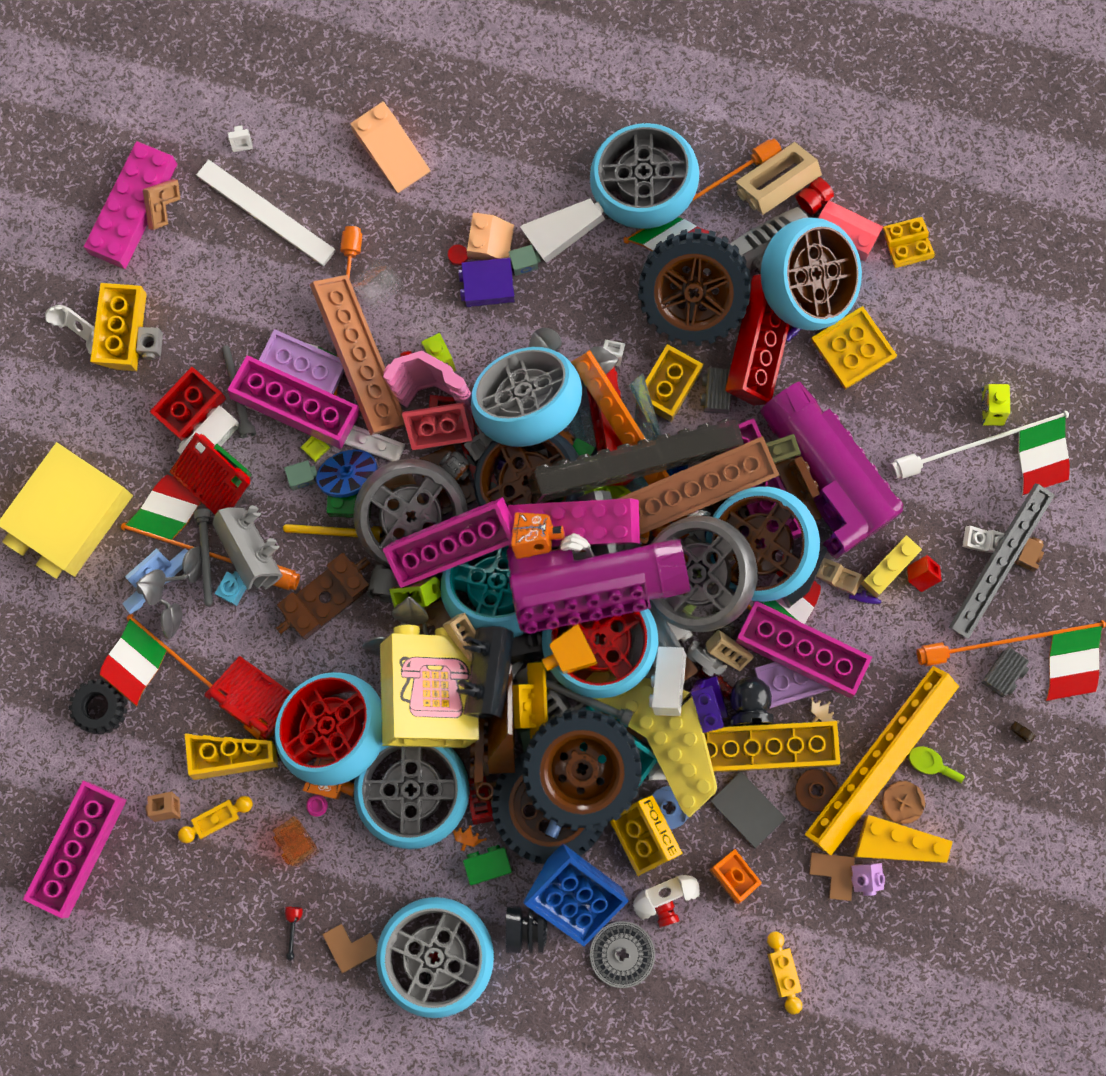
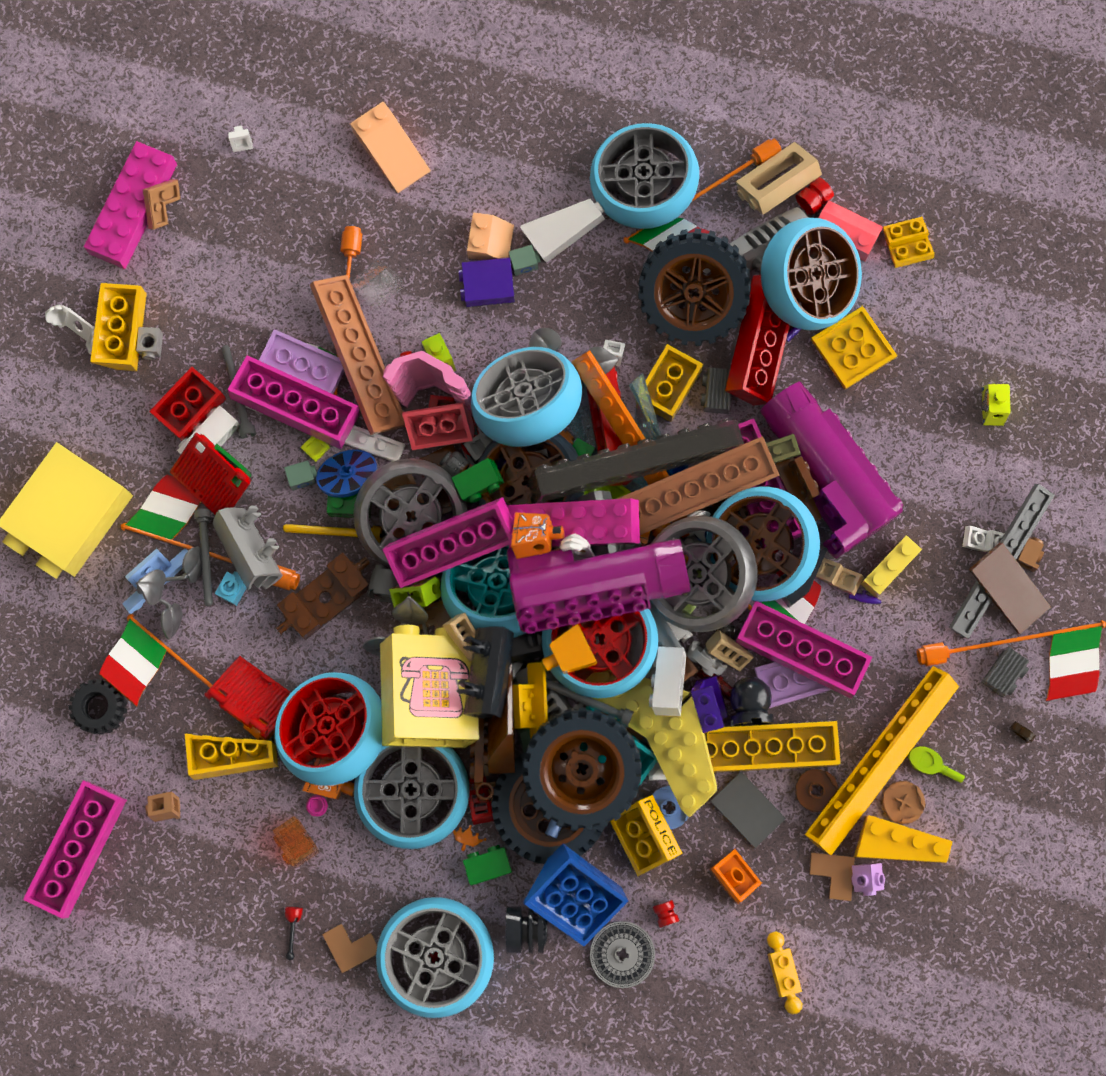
yellow plate [178,796,253,843] -> none
white tile [196,160,336,267] -> none
red tile [448,244,468,266] -> none
white piece [633,875,700,920] -> none
tan piece [811,697,840,723] -> none
flag [890,411,1070,496] -> none
red panel [907,555,942,592] -> none
none -> green brick [452,458,505,503]
none -> tile [969,542,1051,634]

